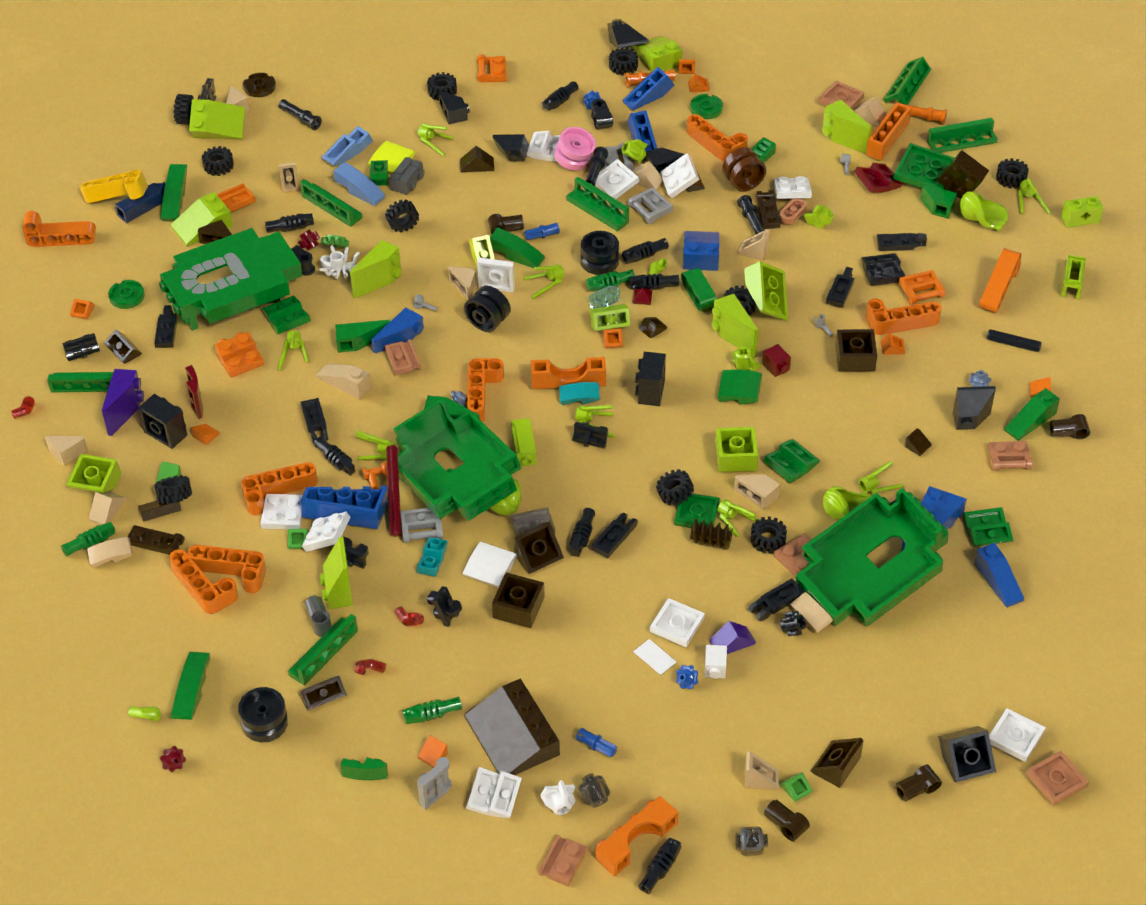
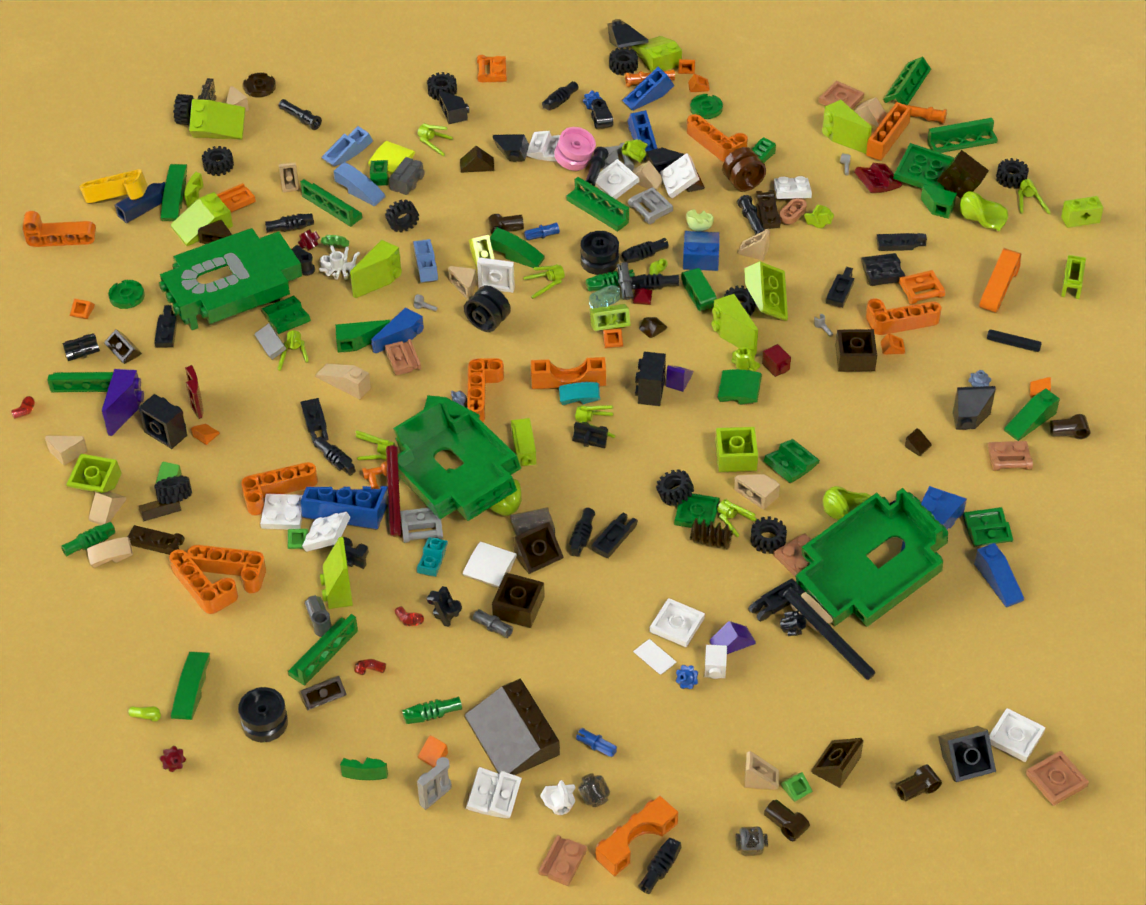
orange plate [215,332,264,378] -> none
lime plant [859,461,904,495] -> none
none -> lime slope [185,172,204,208]
none -> light grey tile [255,323,287,360]
none -> medium blue slope [413,239,438,282]
none -> dark grey pin [473,609,513,638]
none -> dark grey pin [617,262,634,300]
none -> dark purple slope [666,365,694,392]
none -> yellowish green hair [686,209,714,232]
none -> black axle [783,587,876,680]

